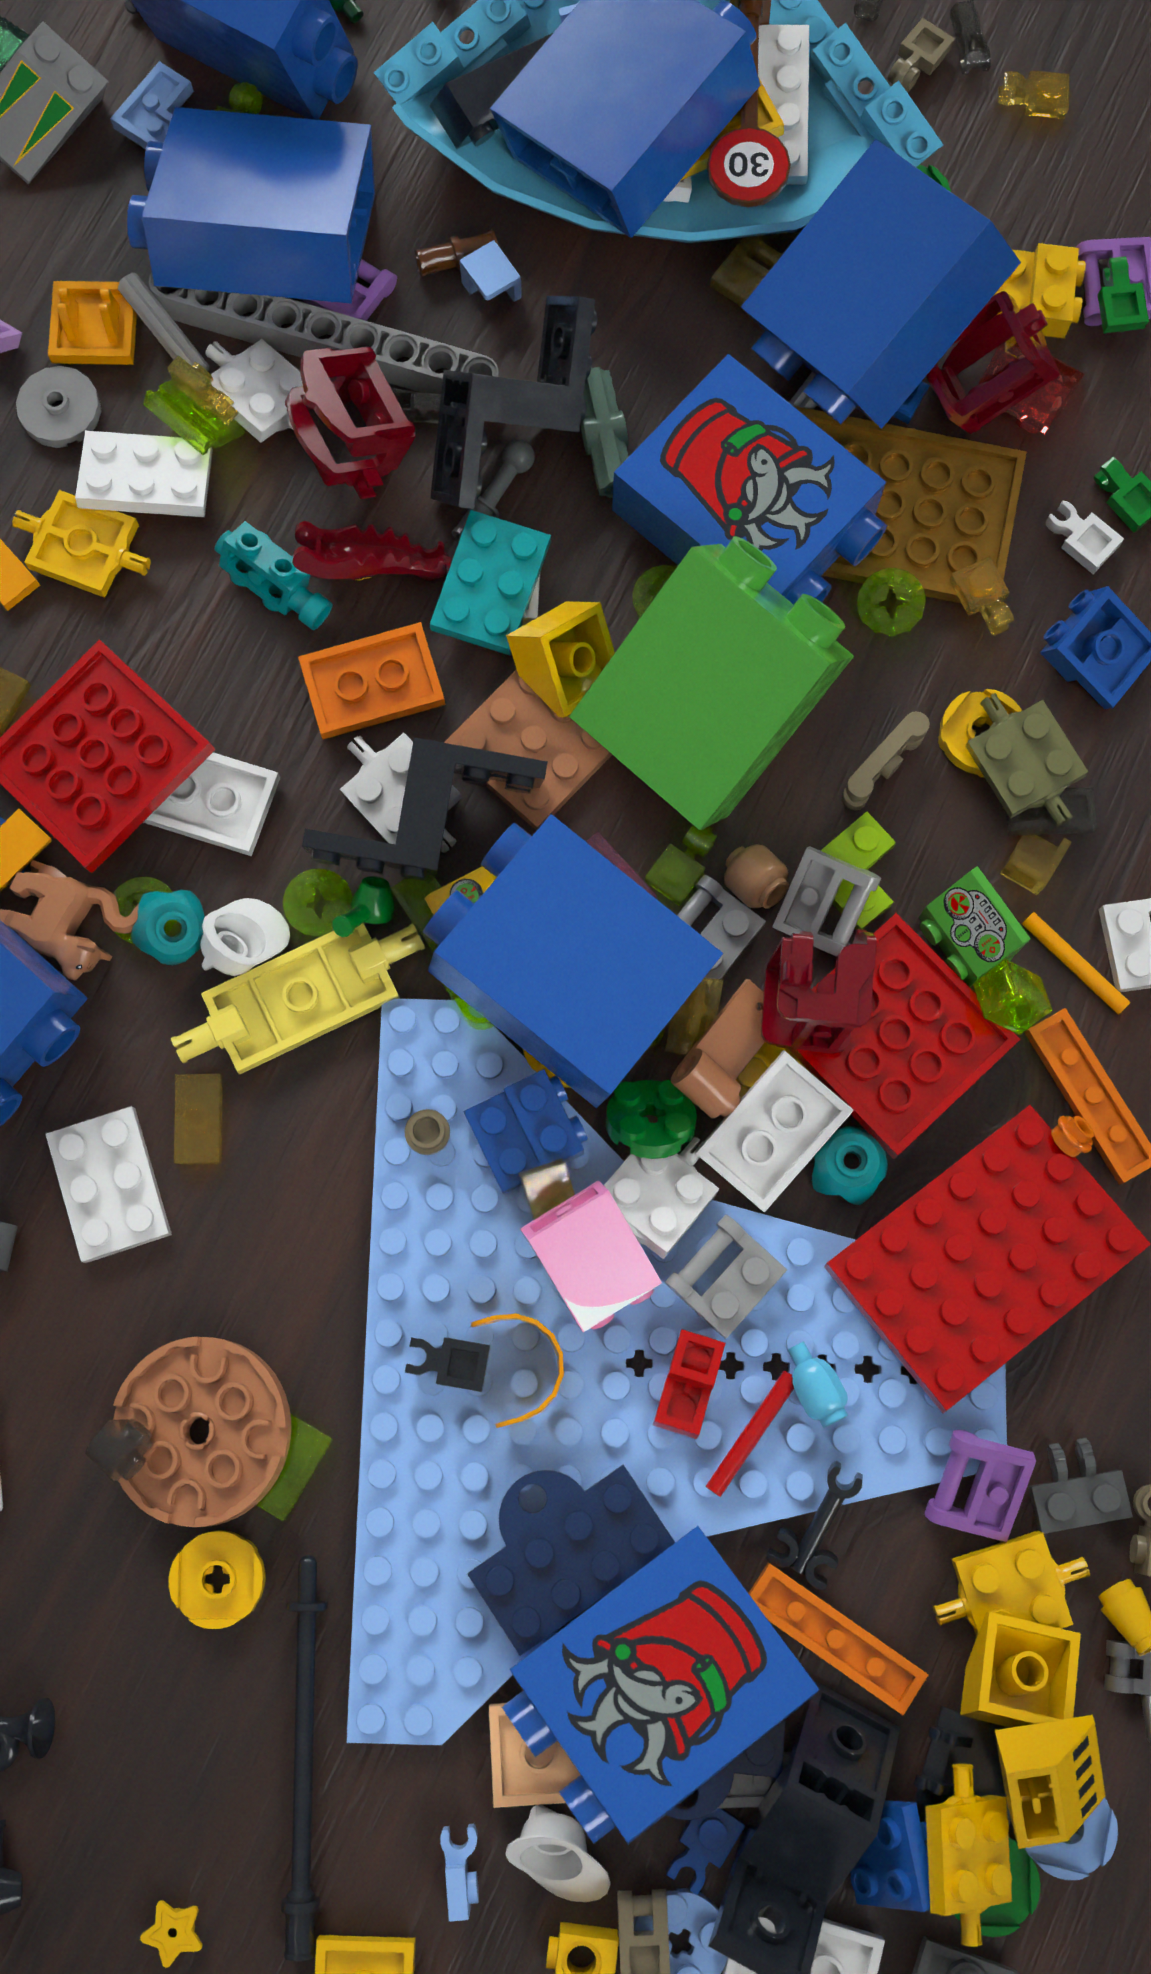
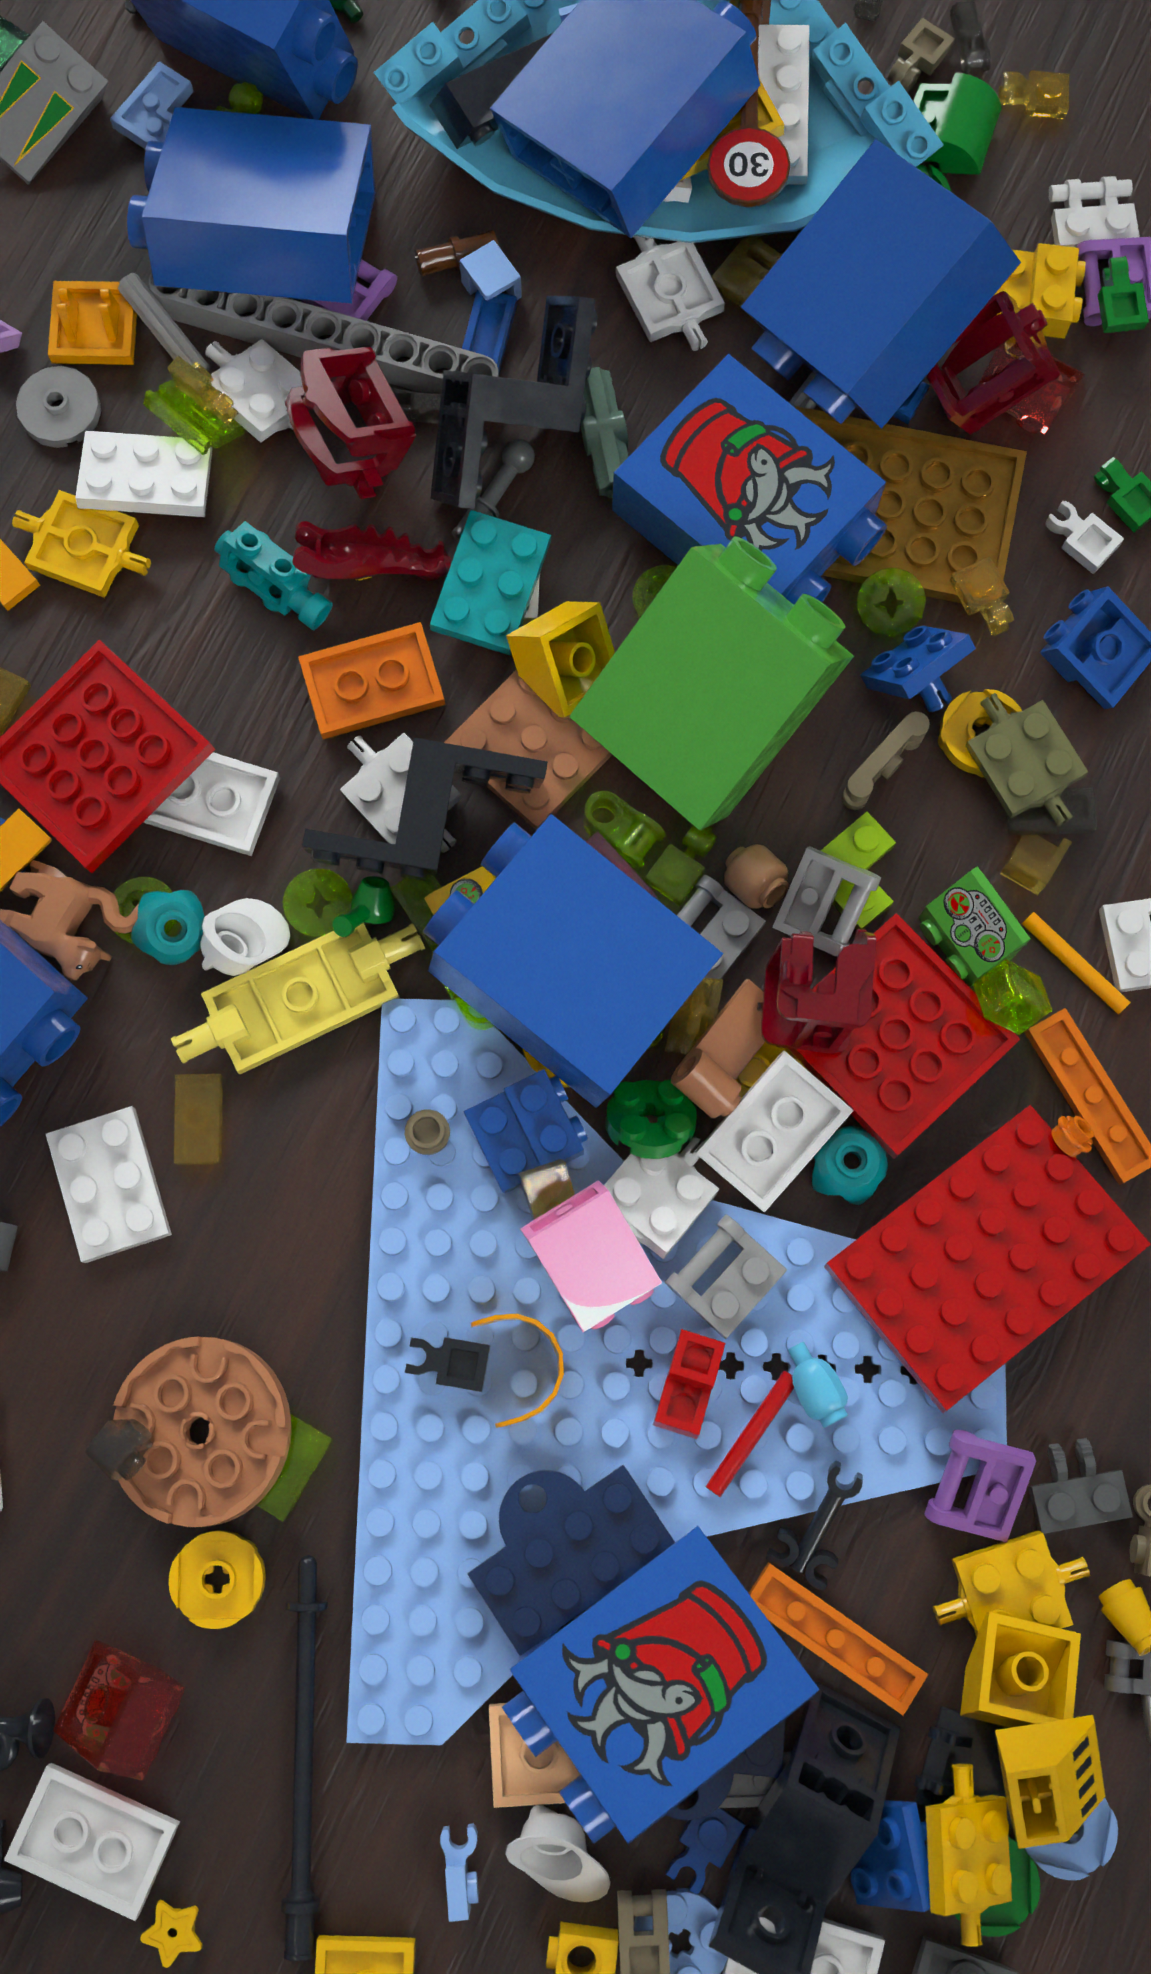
none -> white plate [4,1763,180,1921]
none -> clear red slope [53,1640,185,1780]
none -> blue tile [462,289,517,374]
none -> clear neon green piece [583,791,666,870]
none -> white plate [616,236,725,351]
none -> blue plate [860,626,976,712]
none -> green brick [913,73,1001,175]
none -> white plate [1049,176,1139,247]

